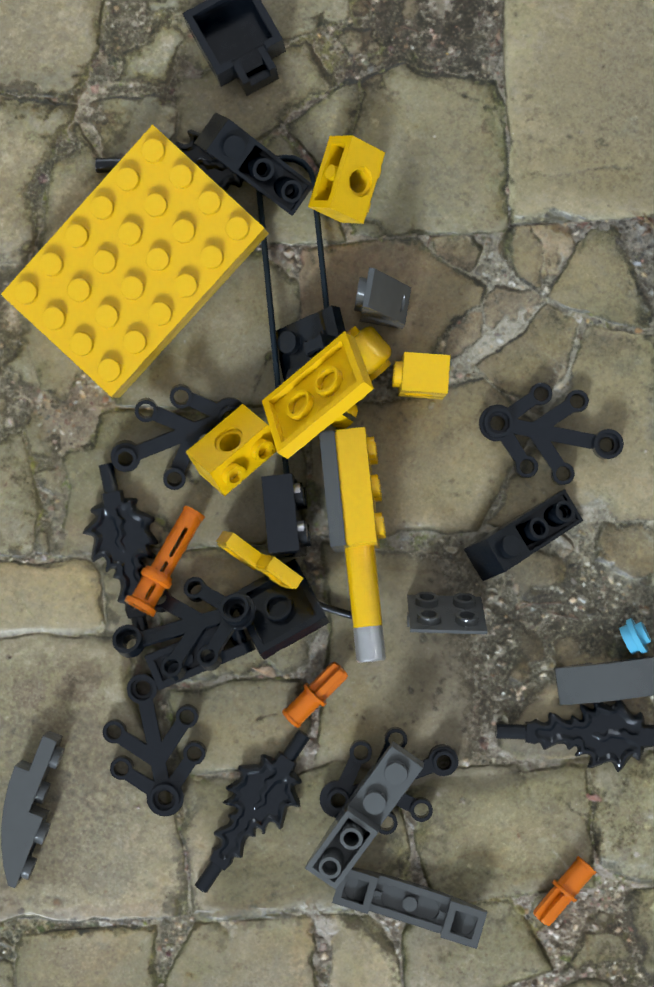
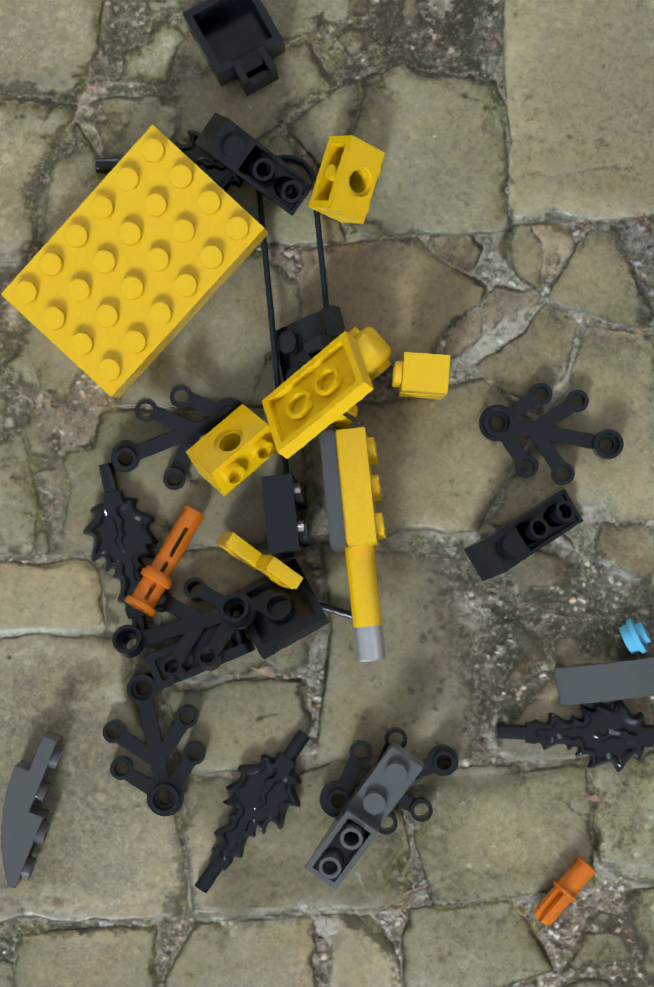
orange axle [282,662,348,728] -> none
dark grey slope [332,867,487,949] -> none
dark grey slope [354,267,411,329] -> none
dark grey hinge [407,592,487,634] -> none

